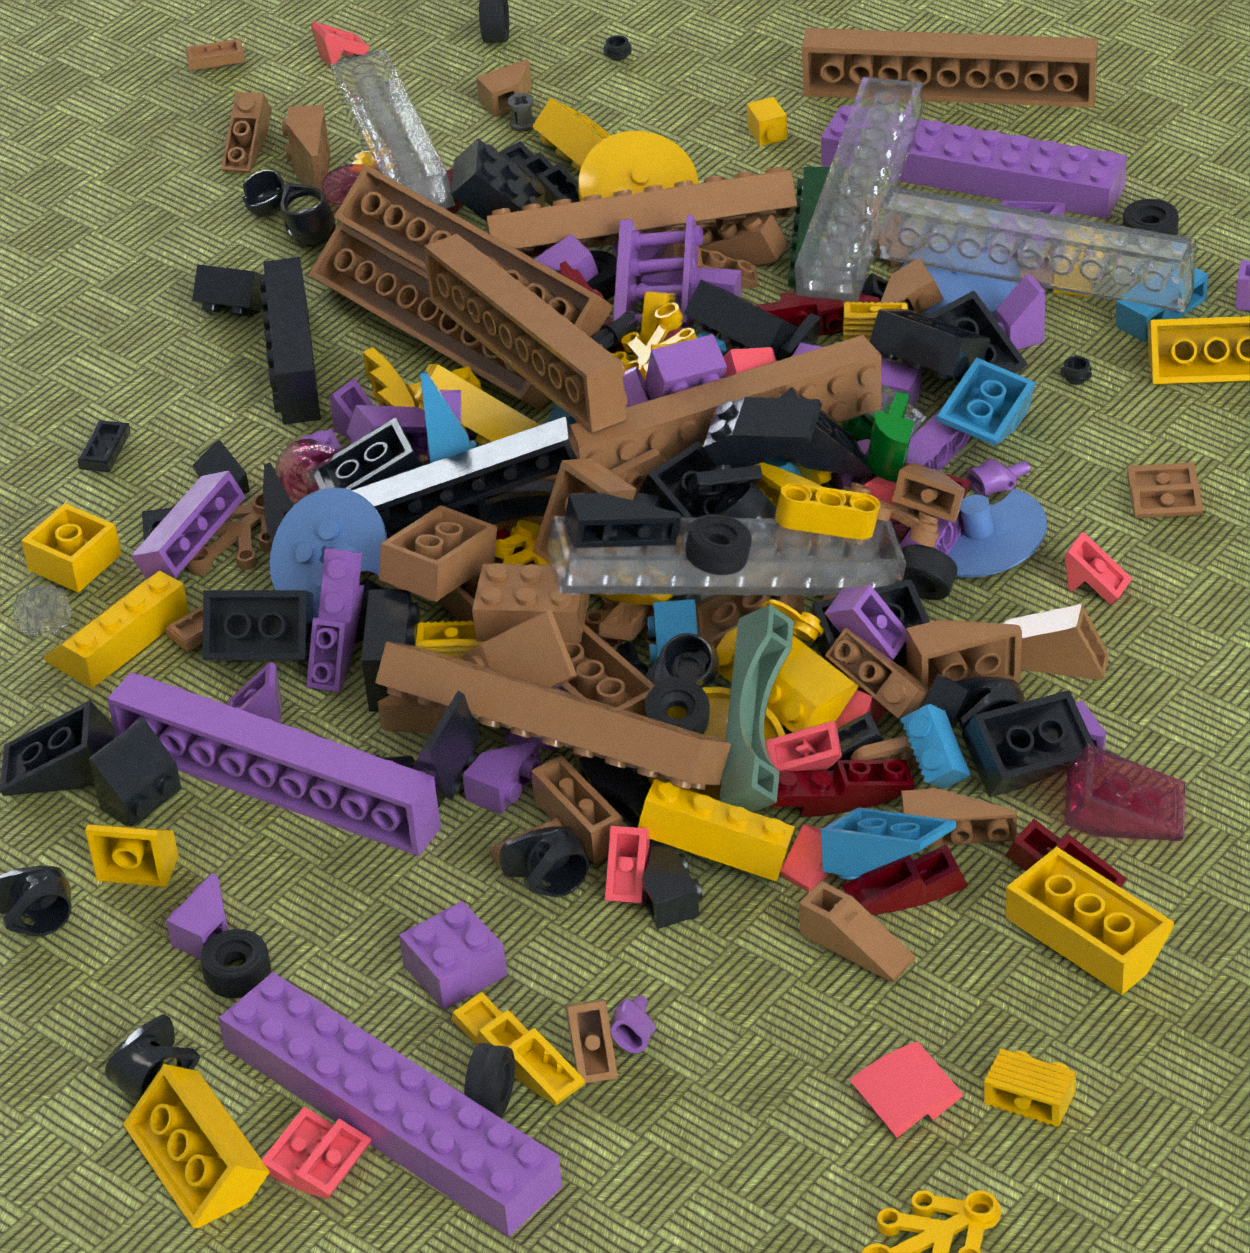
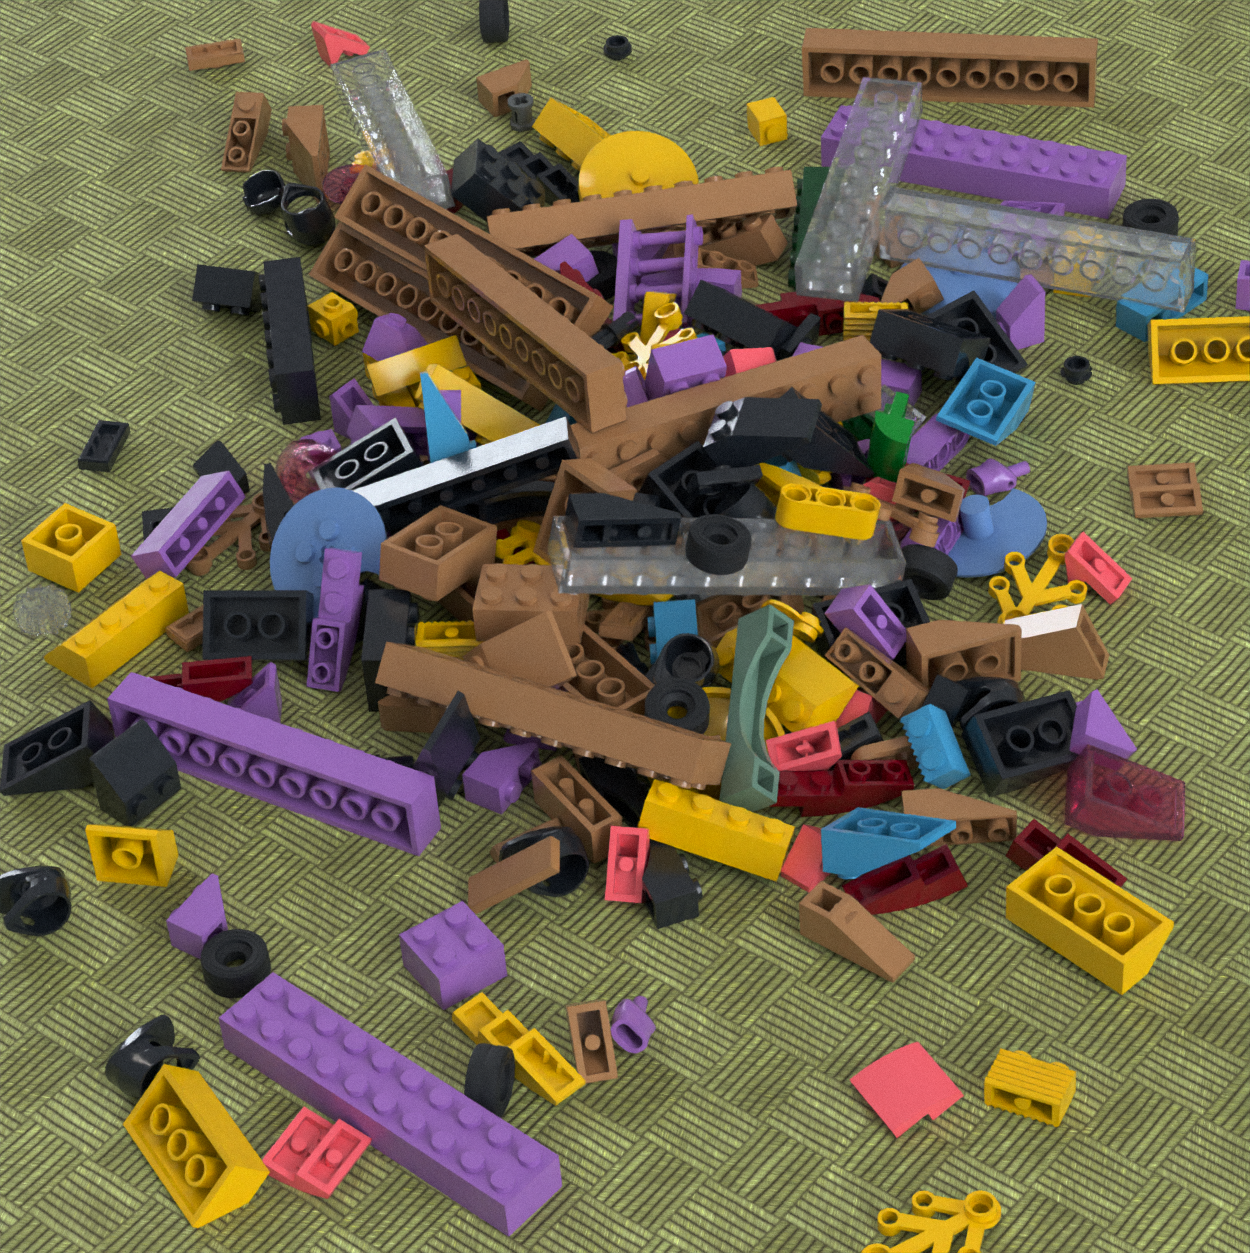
none -> dark red slope [150,656,253,702]
none -> yellow brick [308,292,359,346]
none -> medium lavender slope [362,313,428,361]
none -> yellow slope [366,335,467,396]
none -> medium nougat tile [468,836,560,914]
none -> yellow plant [988,534,1087,624]
none -> medium lavender slope [1069,689,1137,768]

